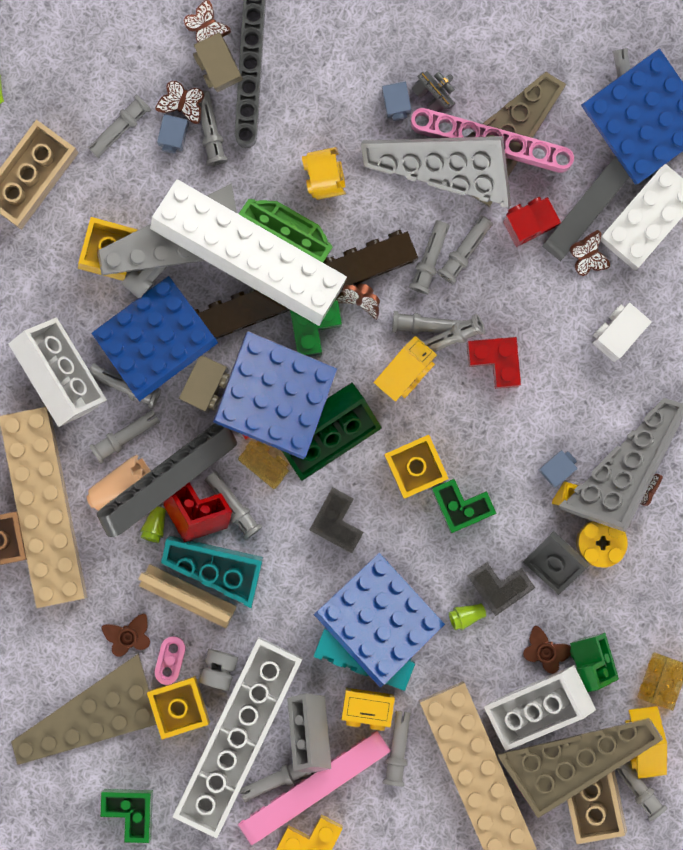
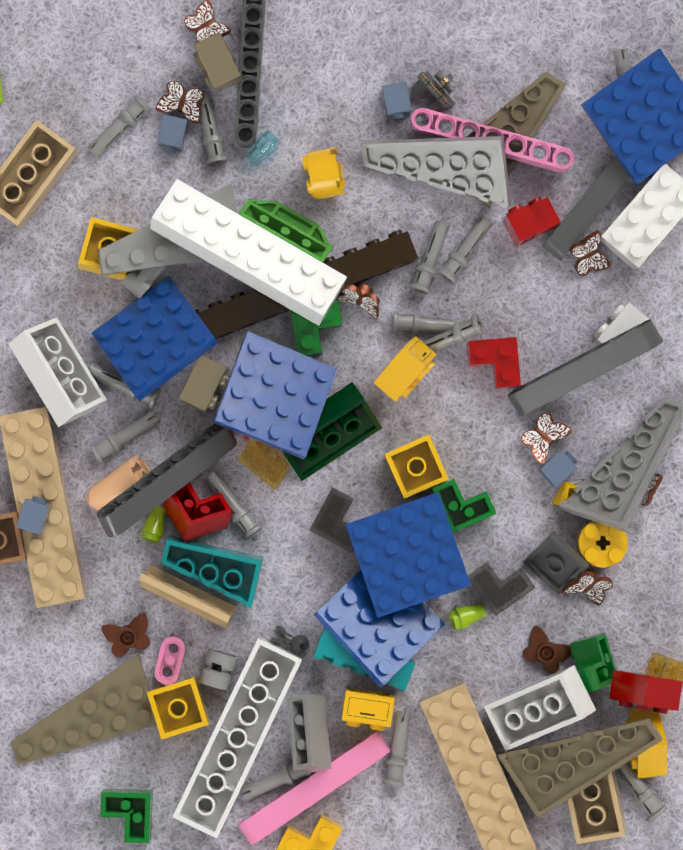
none -> sand blue brick [16,496,52,535]
none -> clear light blue cone [246,129,281,165]
none -> dark grey arm [271,625,309,654]
none -> blue plate [345,492,471,618]
none -> dark grey beam [507,319,663,416]
none -> animal [521,413,572,464]
none -> copper animal [561,569,613,605]
none -> red brick [609,670,683,714]

